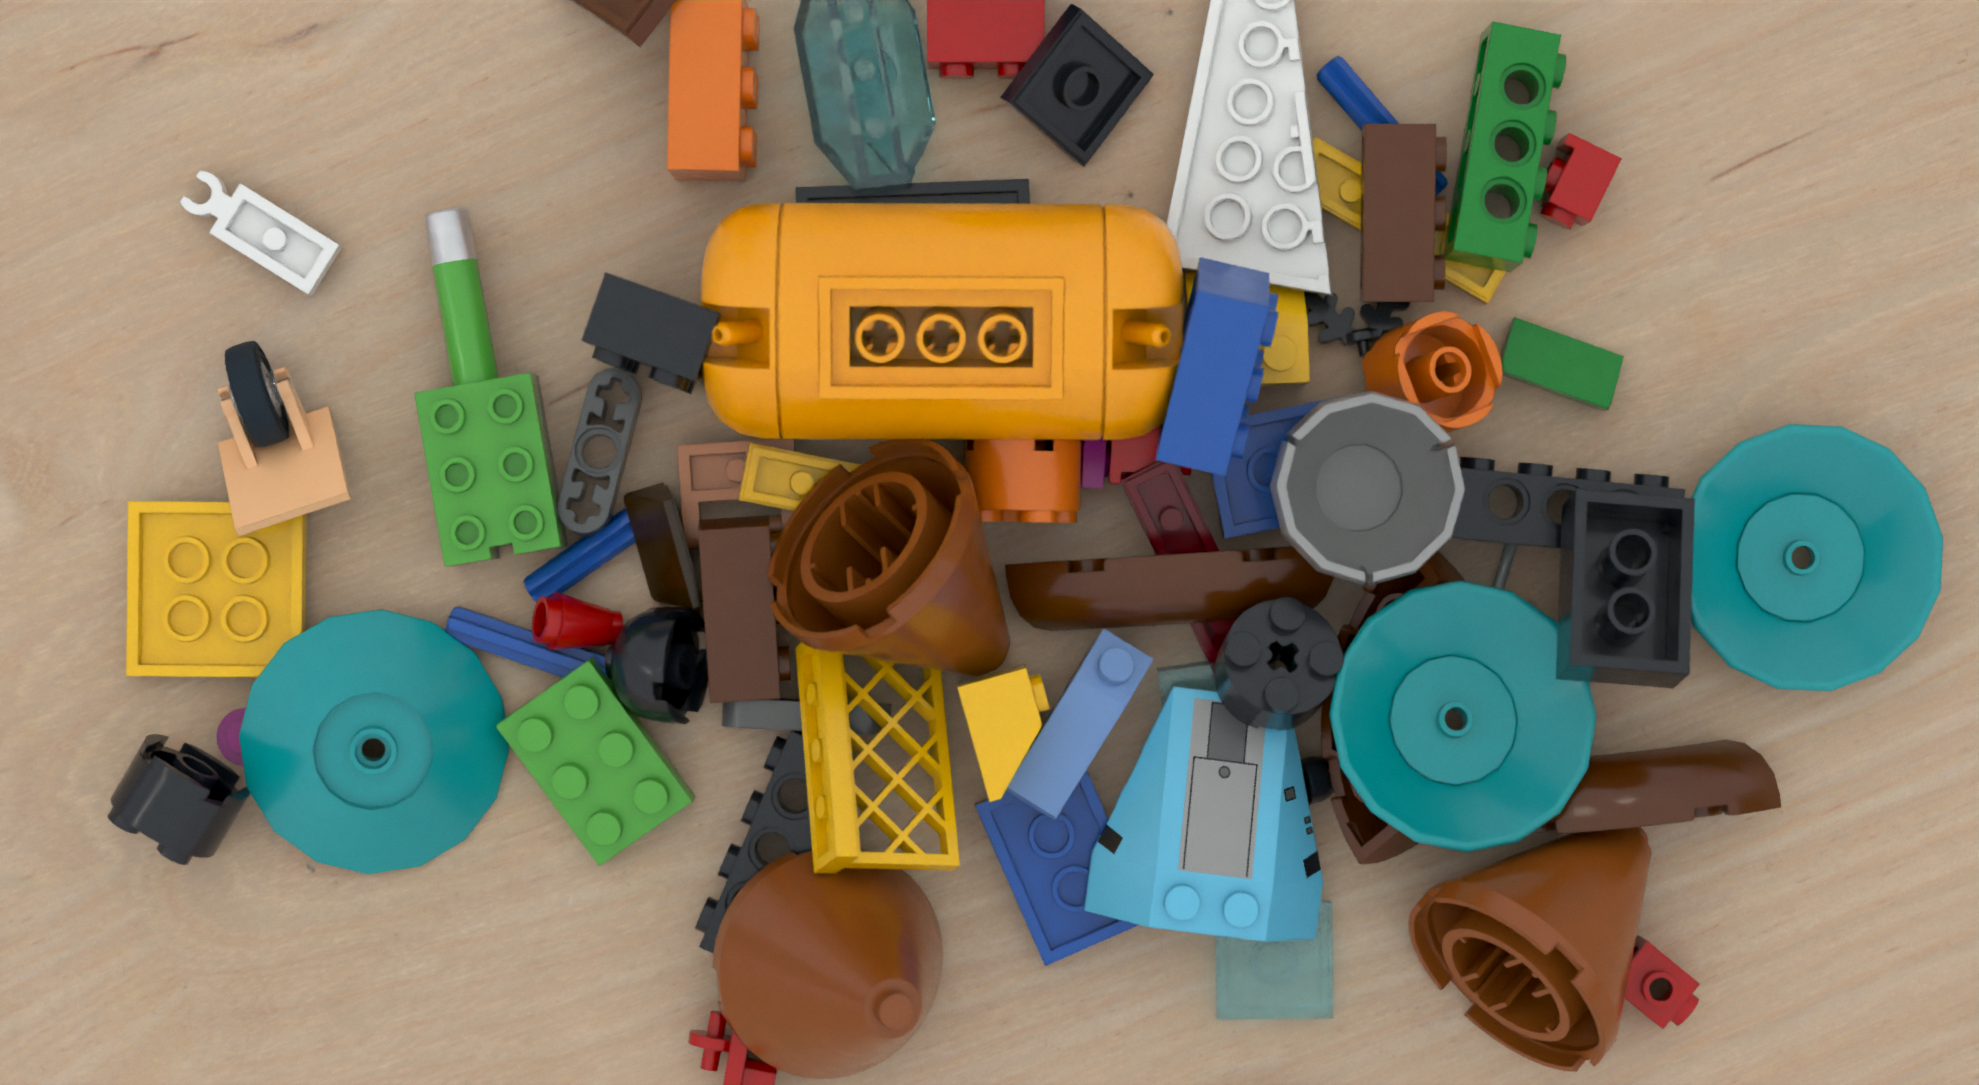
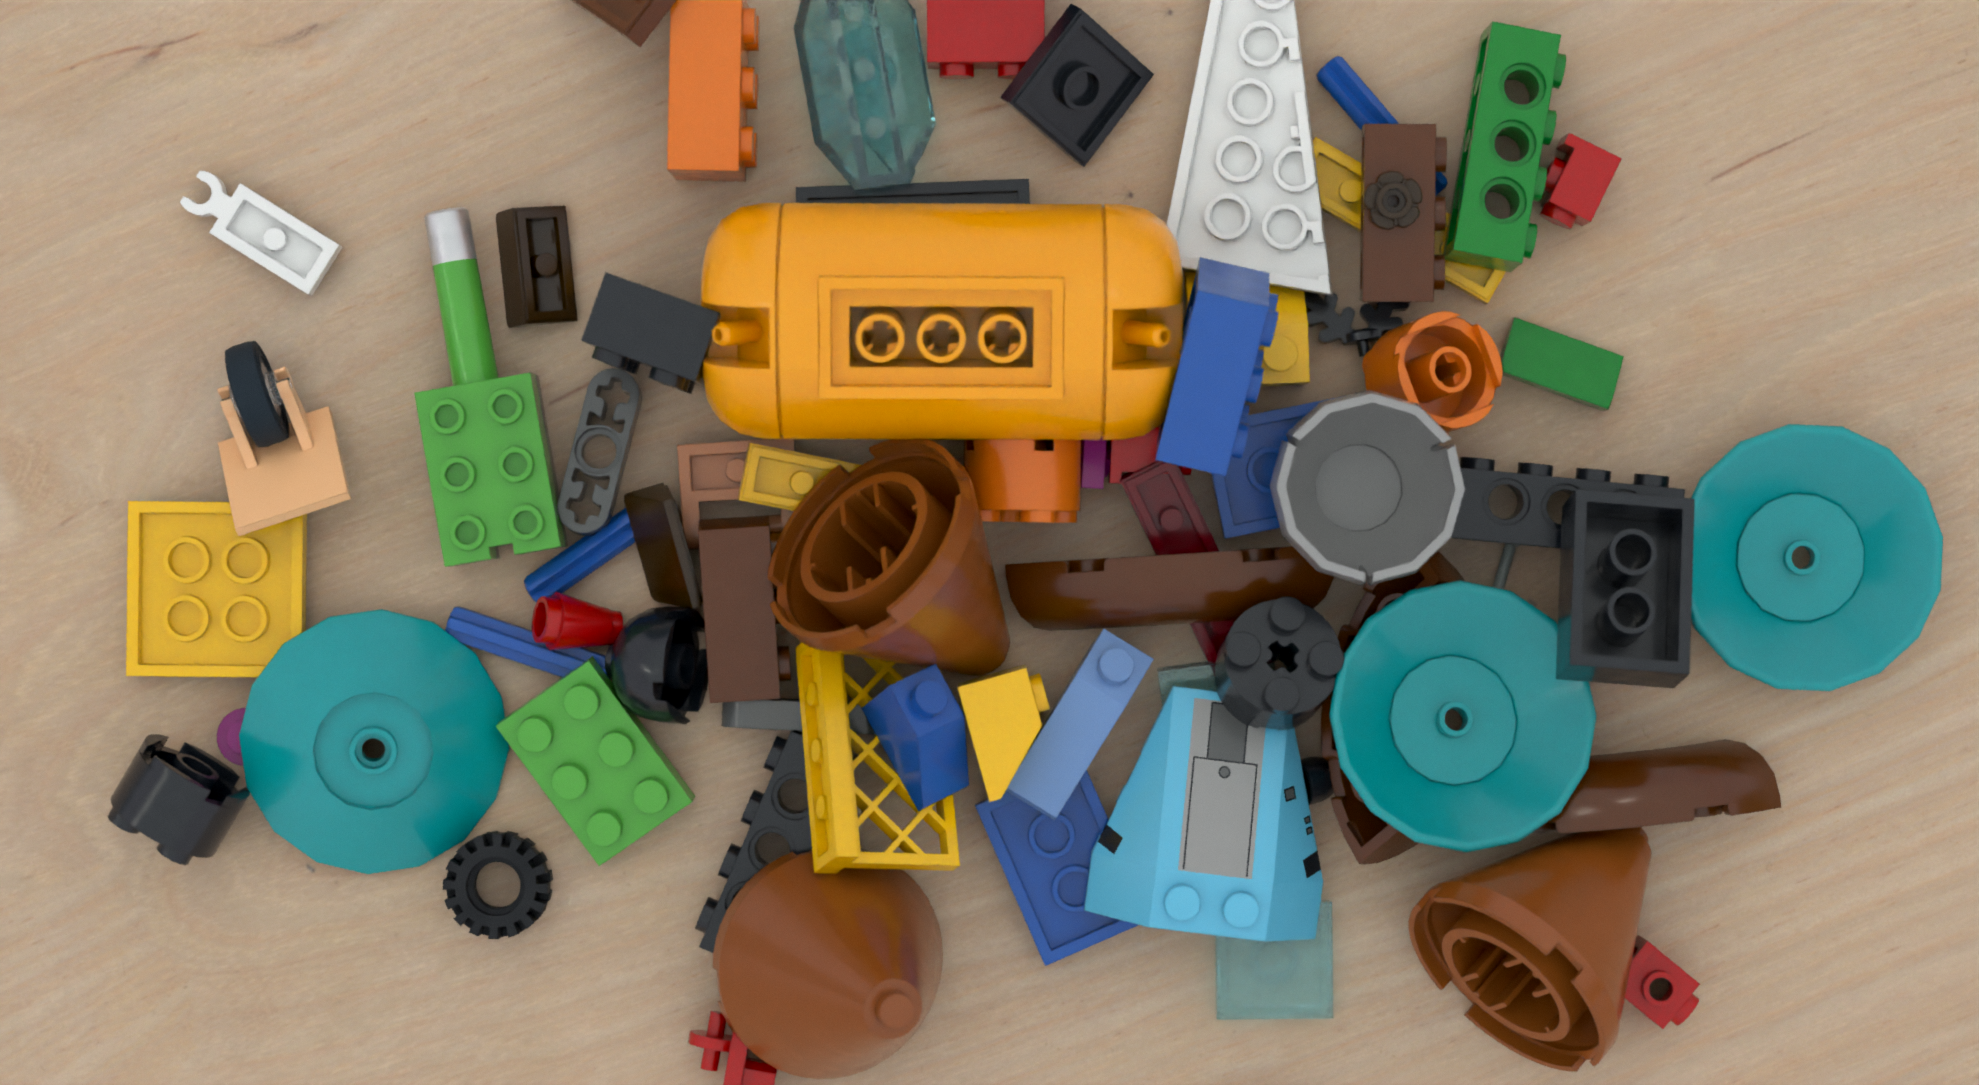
none -> black tyre [443,831,553,939]
none -> dark brown slope [496,205,578,328]
none -> blue slope [862,664,969,812]
none -> dark brown plate [1364,171,1423,230]

